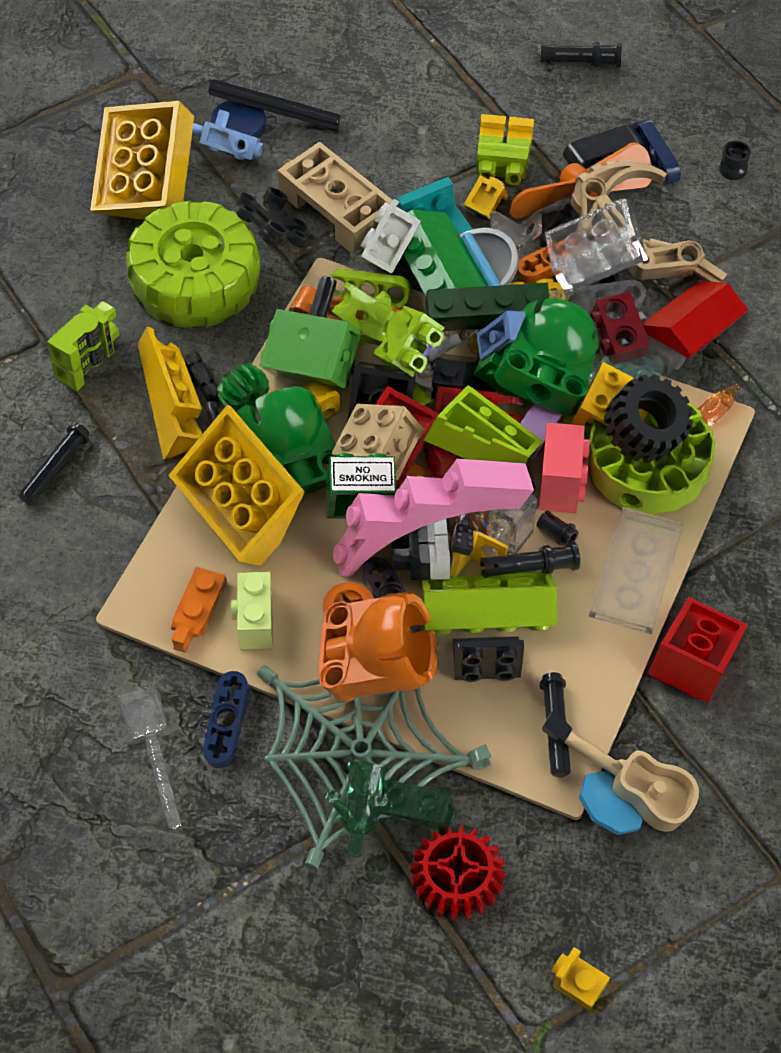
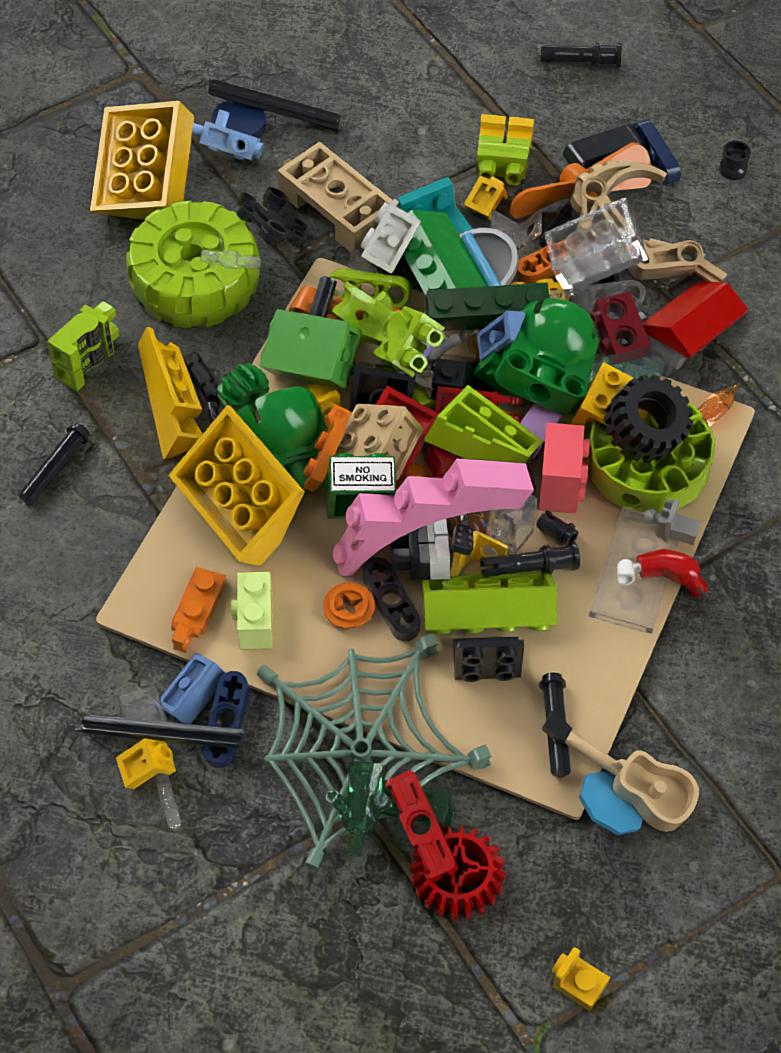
orange piece [319,592,438,703] -> none
red slope [648,597,748,703] -> none
none -> black axle [81,715,244,749]
none -> yellow bracket [116,738,176,789]
none -> medium blue slope [155,652,225,725]
none -> clear bar [201,250,261,269]
none -> orange hinge [303,404,352,492]
none -> red piece [385,770,458,882]
none -> red arm [617,548,708,598]
none -> light grey piece [643,499,701,545]

